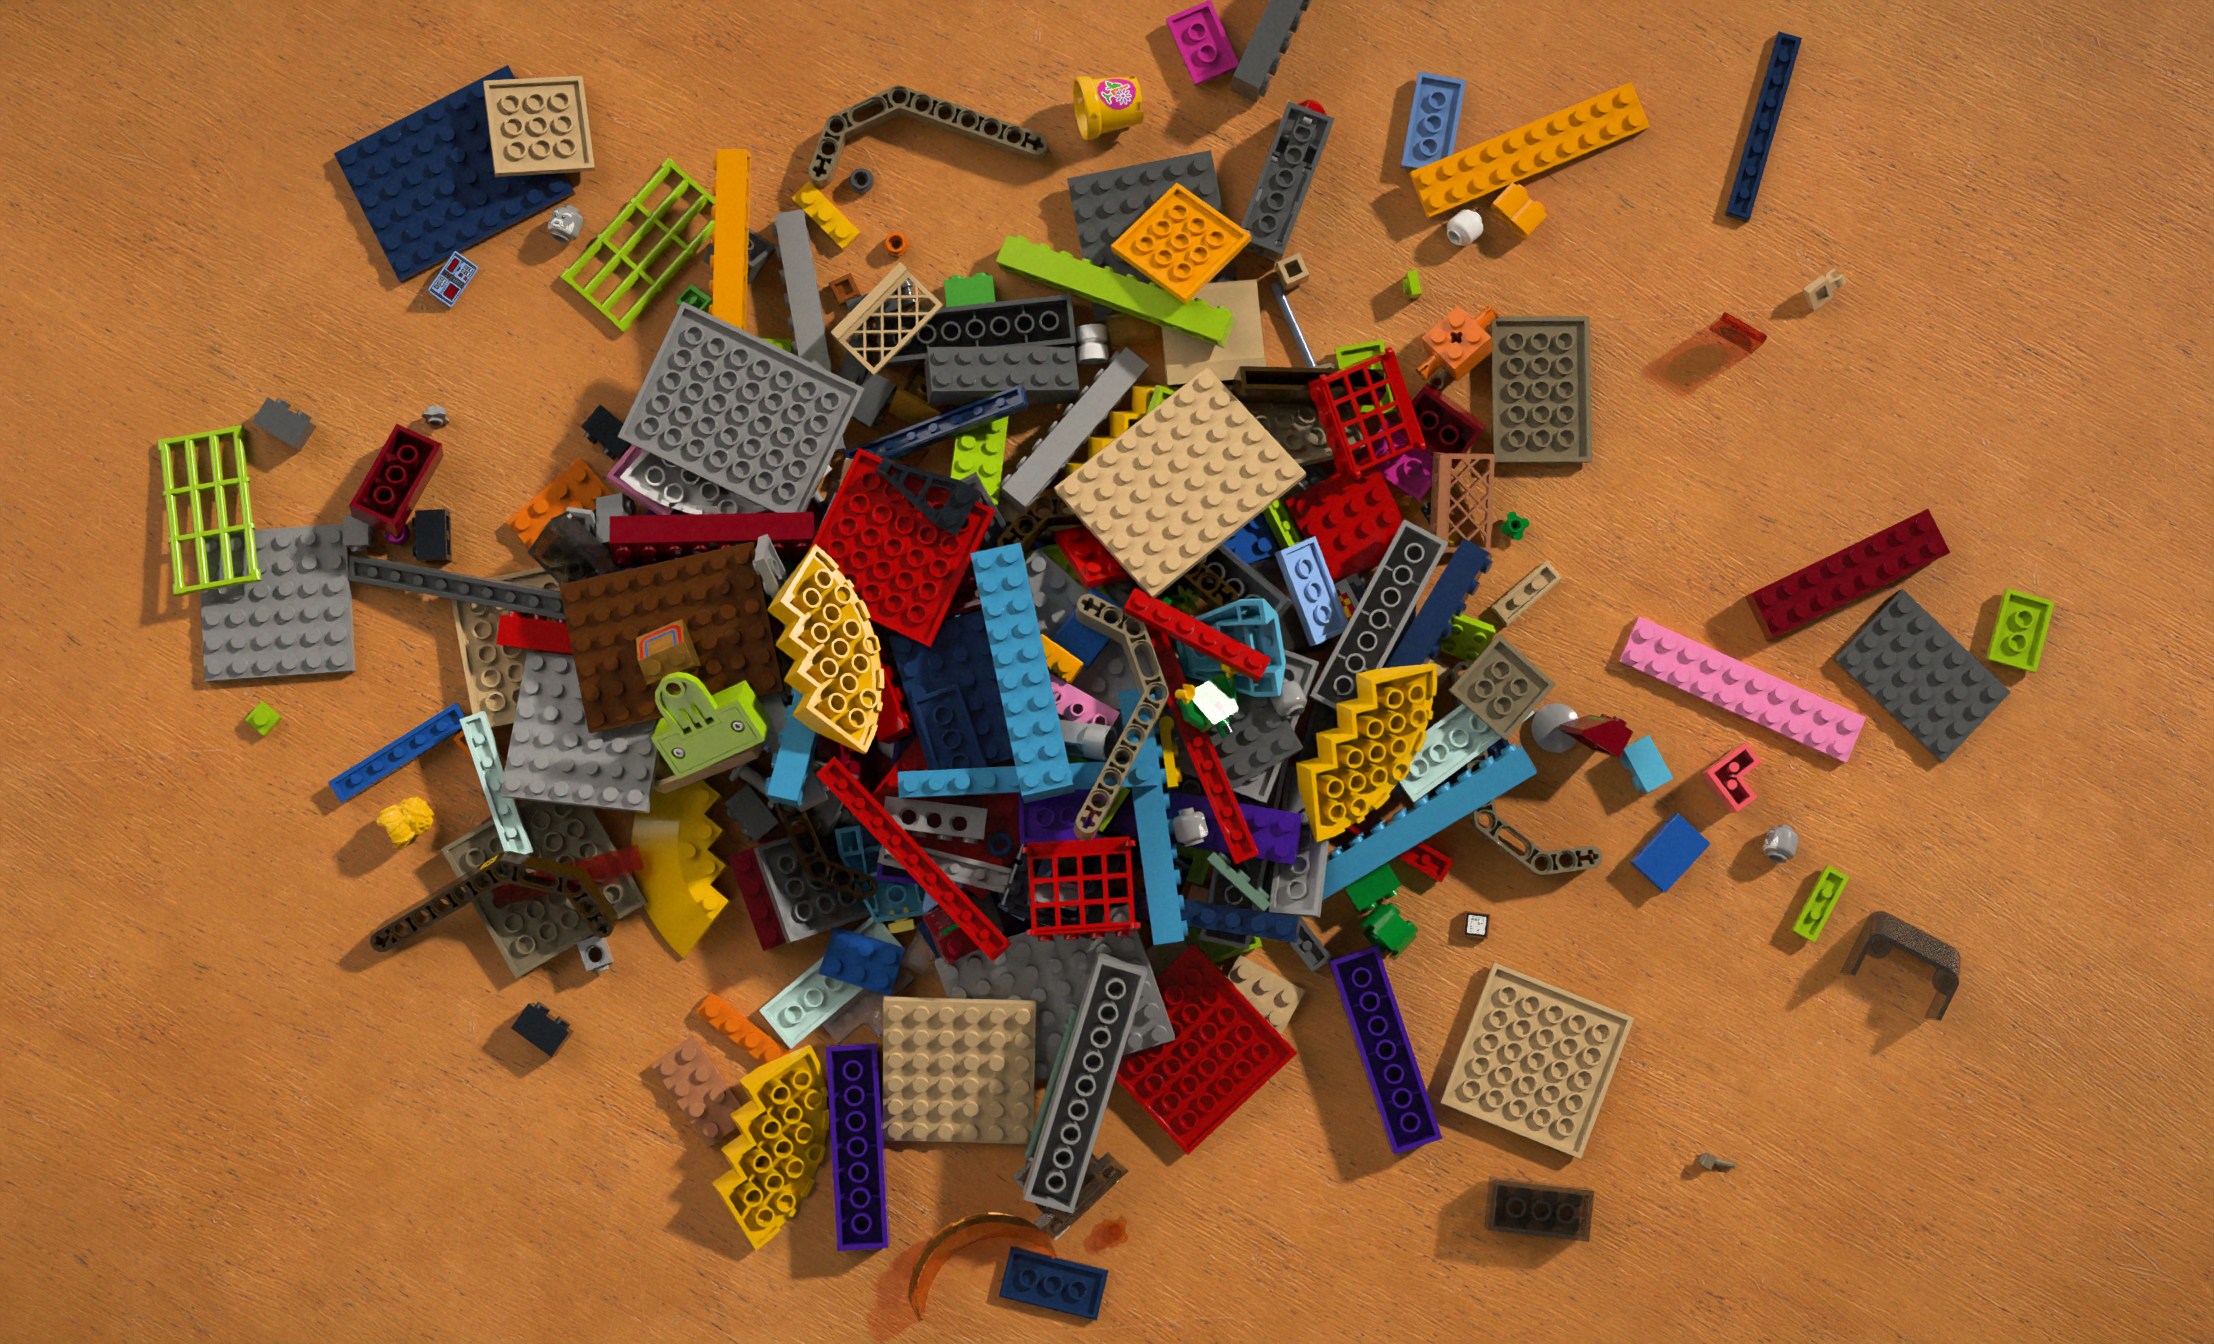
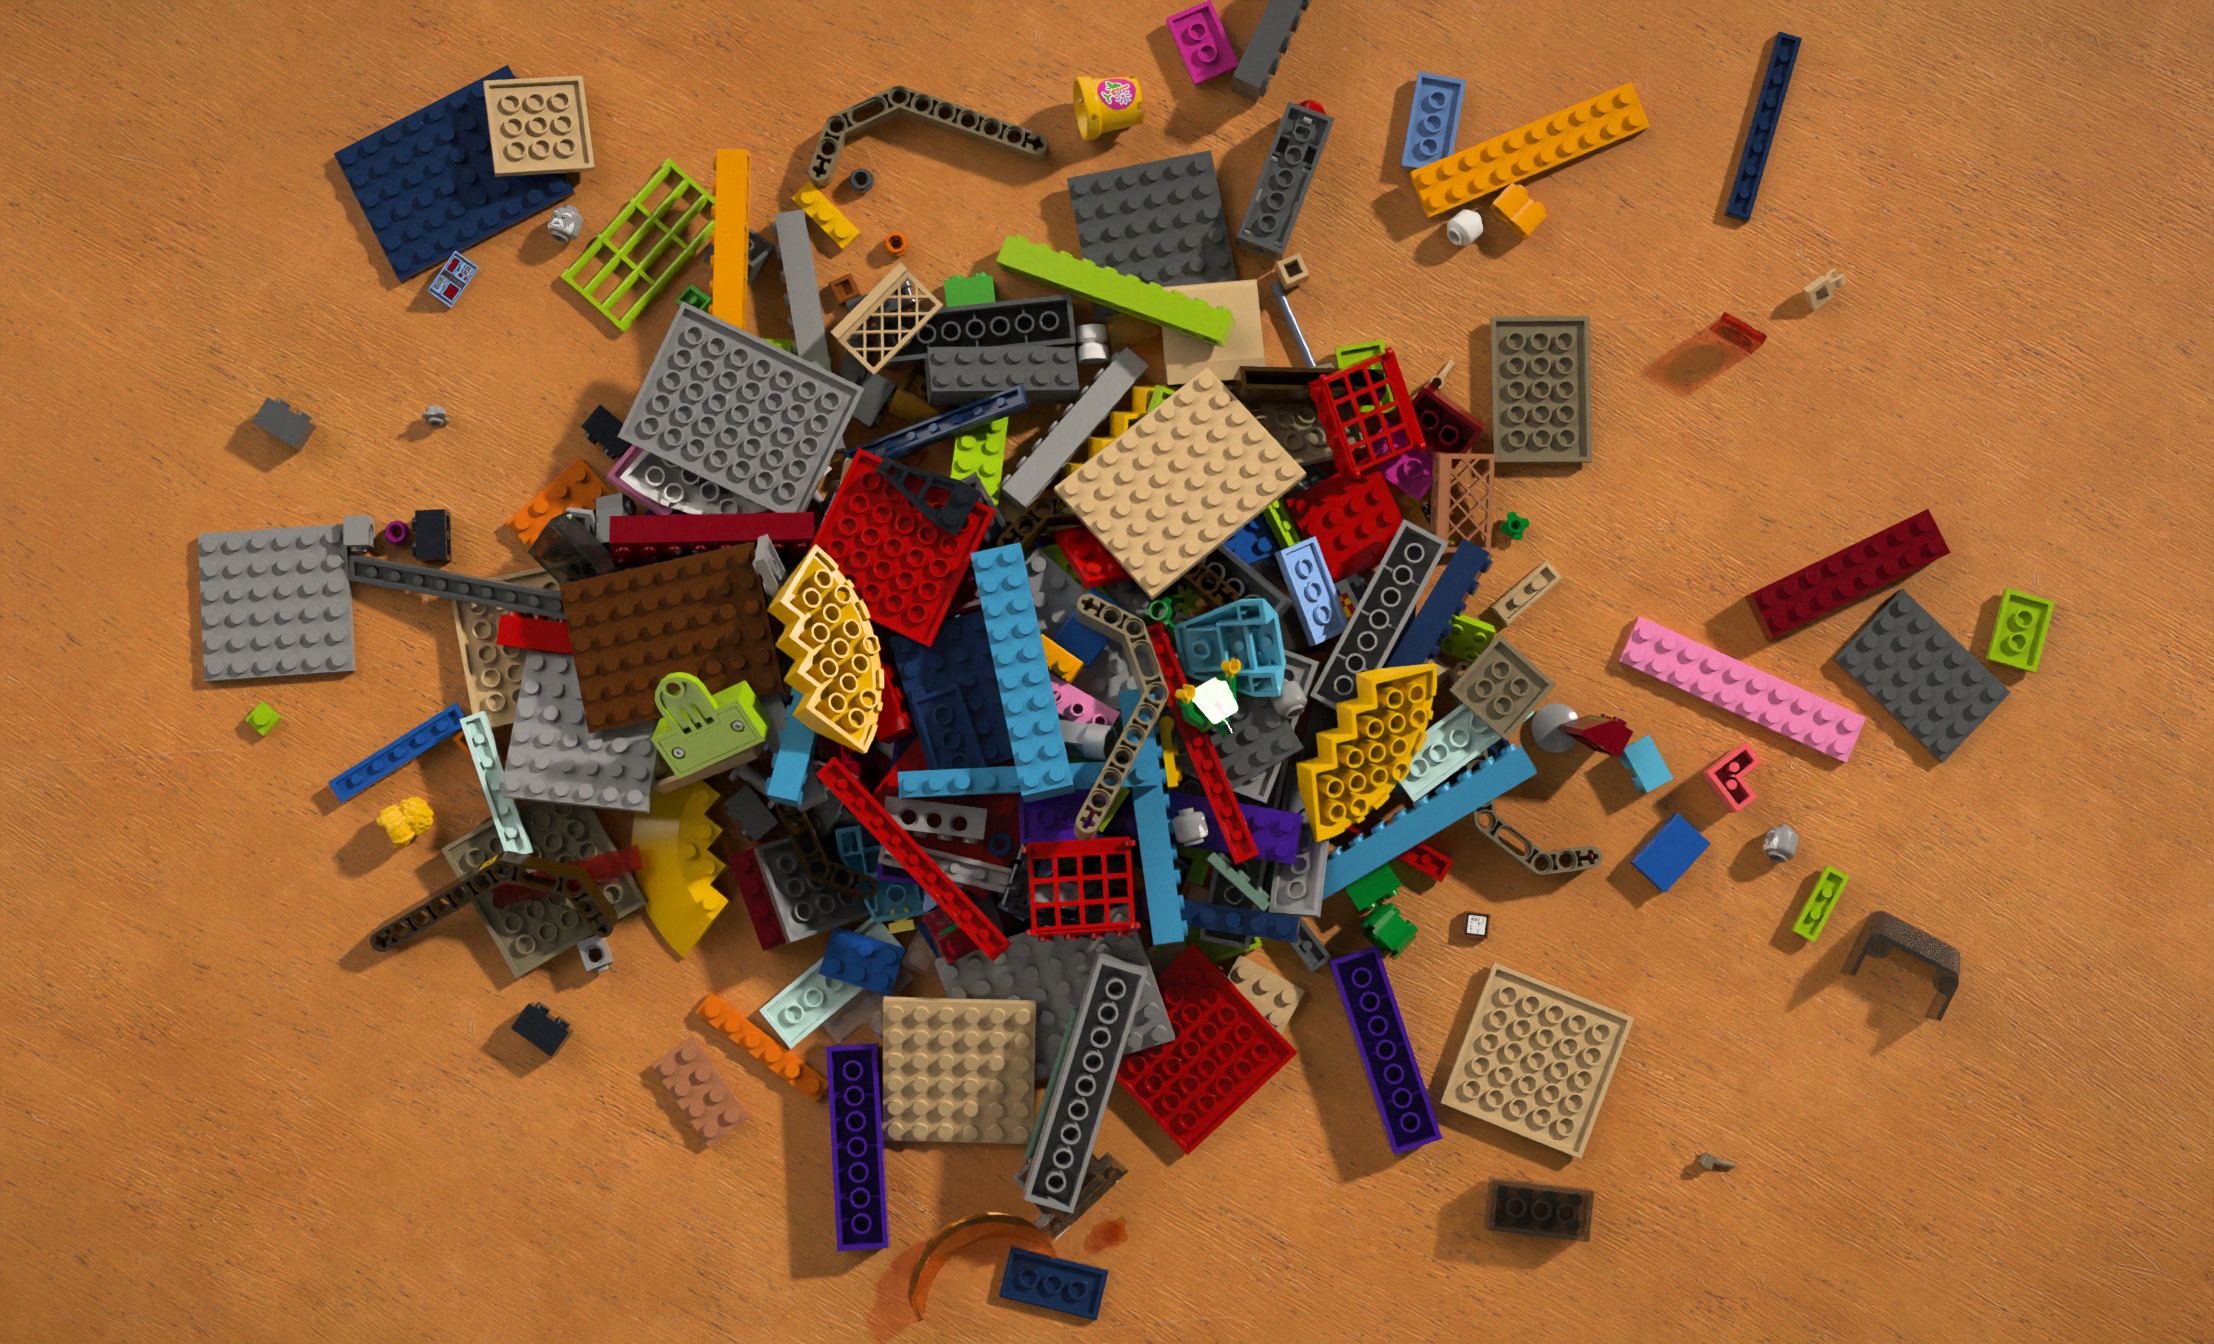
lime door [157,425,262,596] -> none
dark red brick [349,423,444,537] -> none
pearl gold slope [636,619,701,685] -> none
yellow brick [712,1045,830,1251] -> none
light orange plate [1111,183,1251,305] -> none
red plate [1122,588,1271,682] -> none
lime plate [1402,269,1422,300] -> none
orange brick [1416,305,1499,382] -> none

